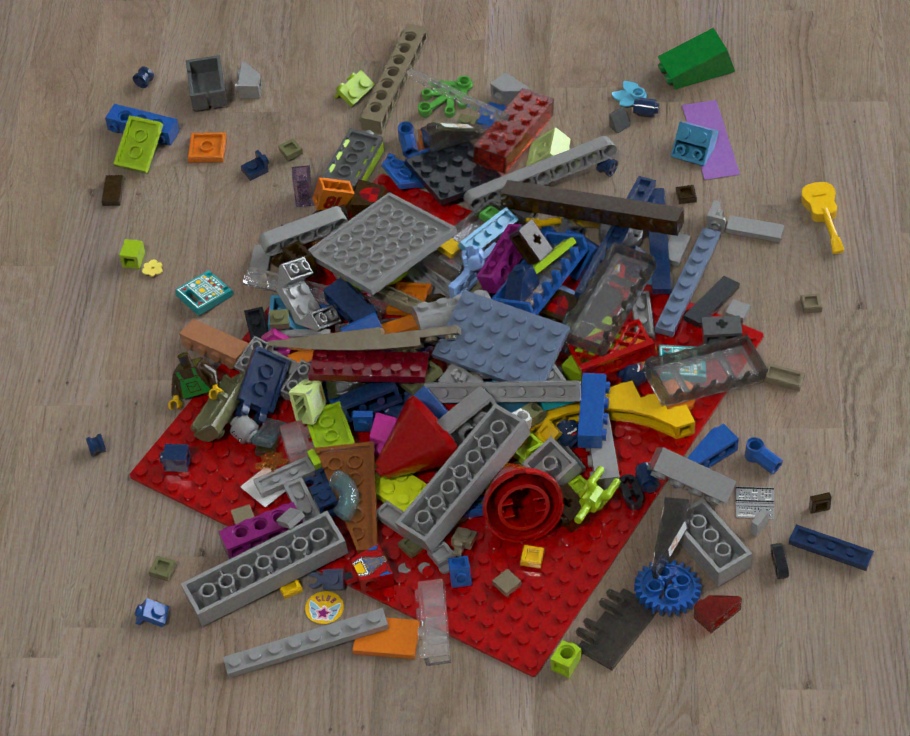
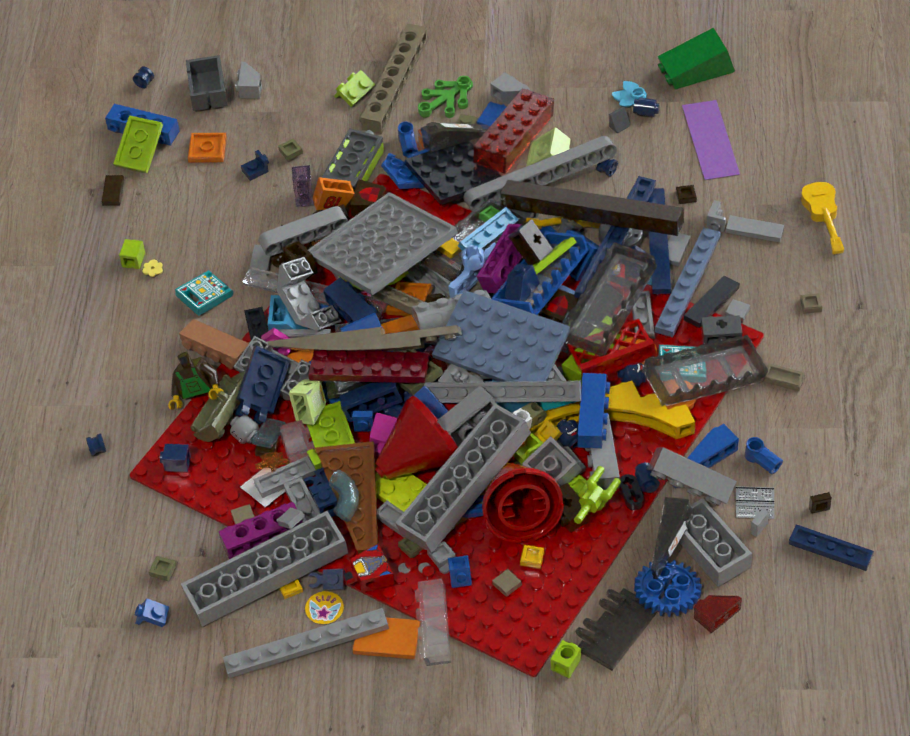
olive plate [269,309,290,329] -> none
clear plate [406,67,510,122] -> none
dark tan plate [451,527,477,557] -> none
dark azure slope [671,122,719,166] -> none
black beam [770,543,789,579] -> none

